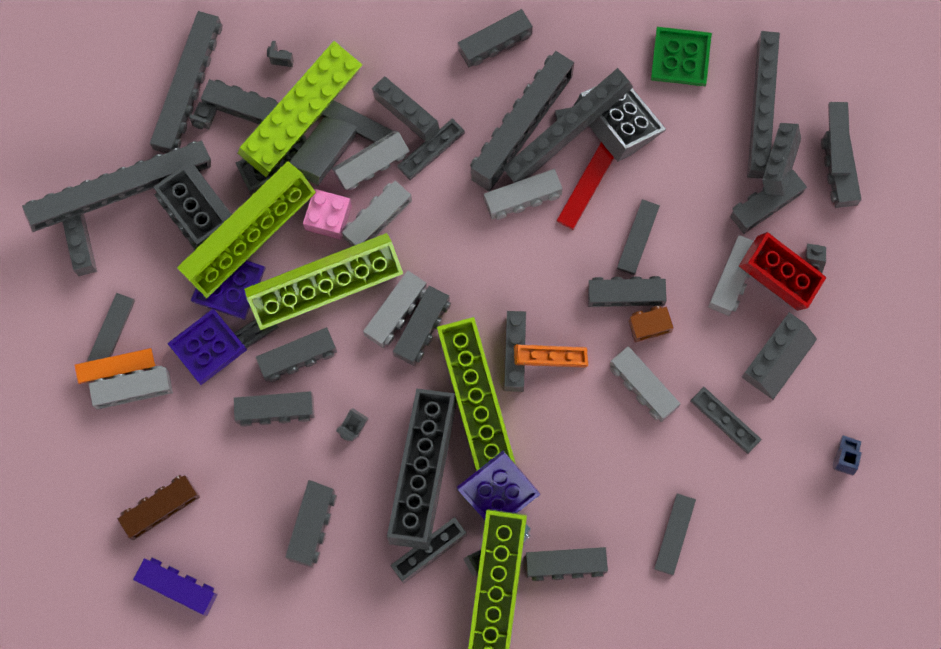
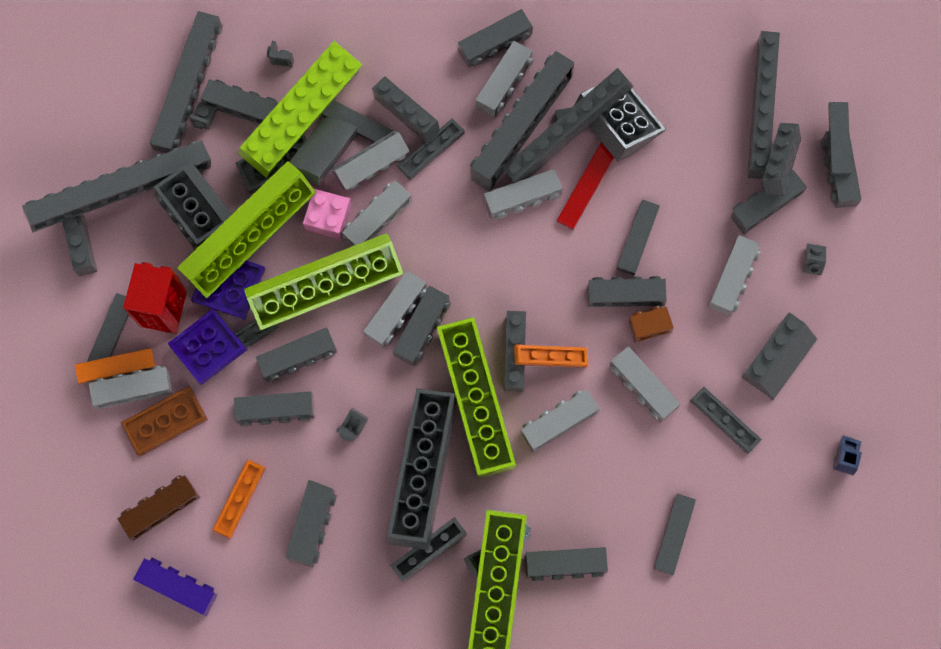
dark purple plate [457,450,540,520] -> none
green plate [651,27,712,87] -> none
red brick [739,232,827,311] -> none
none -> dark orange tile [120,385,208,457]
none -> red brick [123,262,188,335]
none -> orange tile [213,459,266,539]
none -> light grey brick [475,41,534,117]
none -> light grey brick [521,390,600,452]

